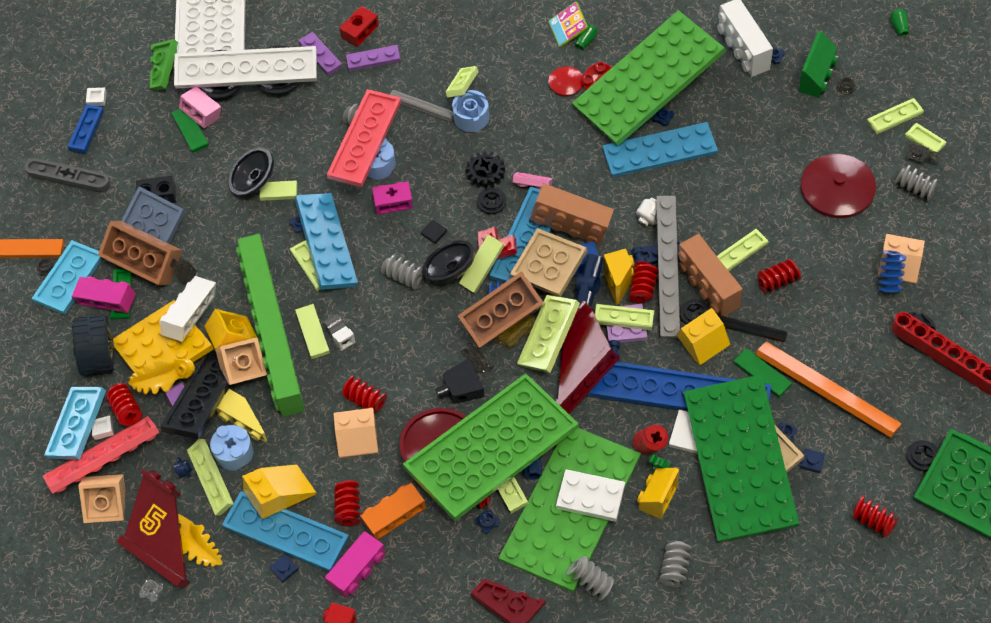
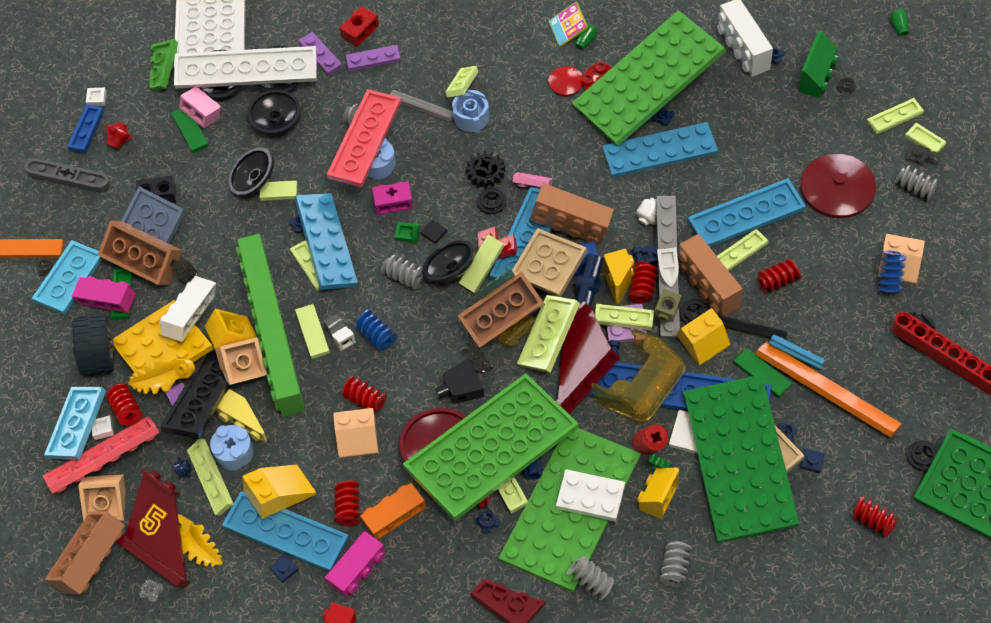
none -> nougat brick [45,511,125,595]
none -> red rock [105,121,133,149]
none -> black dish [247,89,301,135]
none -> blue piece [355,309,397,351]
none -> green tile [394,222,421,244]
none -> clear green tile [478,269,515,299]
none -> clear yellow windscreen [591,328,685,421]
none -> olive brick [655,289,682,323]
none -> white plate [657,247,679,287]
none -> dark azure plate [688,178,806,247]
none -> dark azure axle [769,335,825,369]

